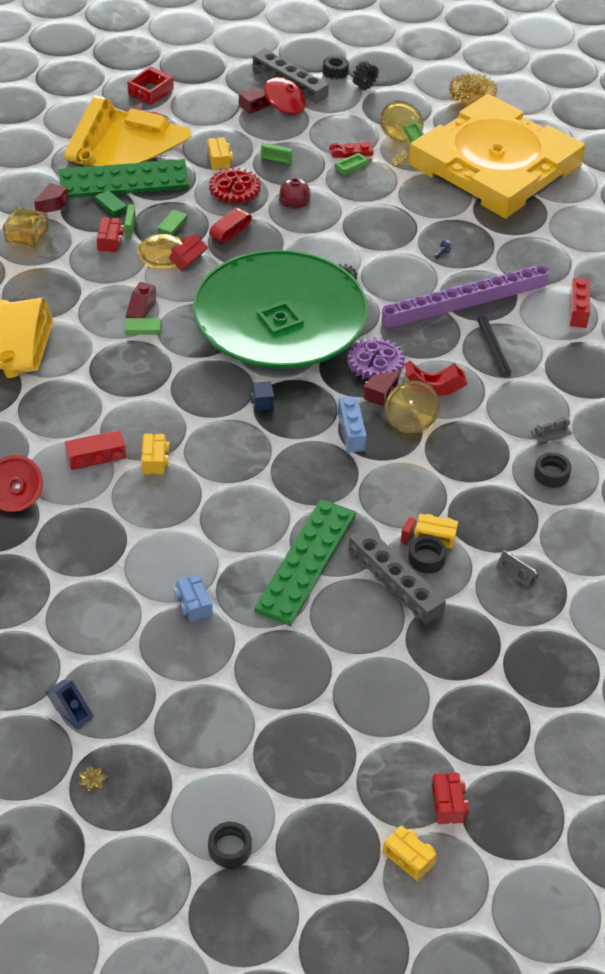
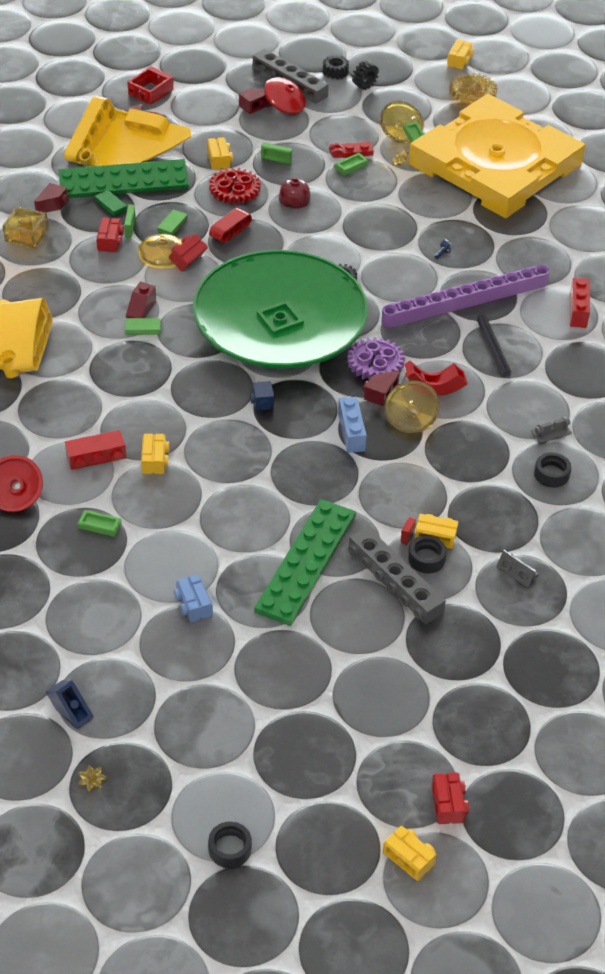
none -> bright green tile [78,510,122,537]
none -> yellow brick [447,39,474,70]

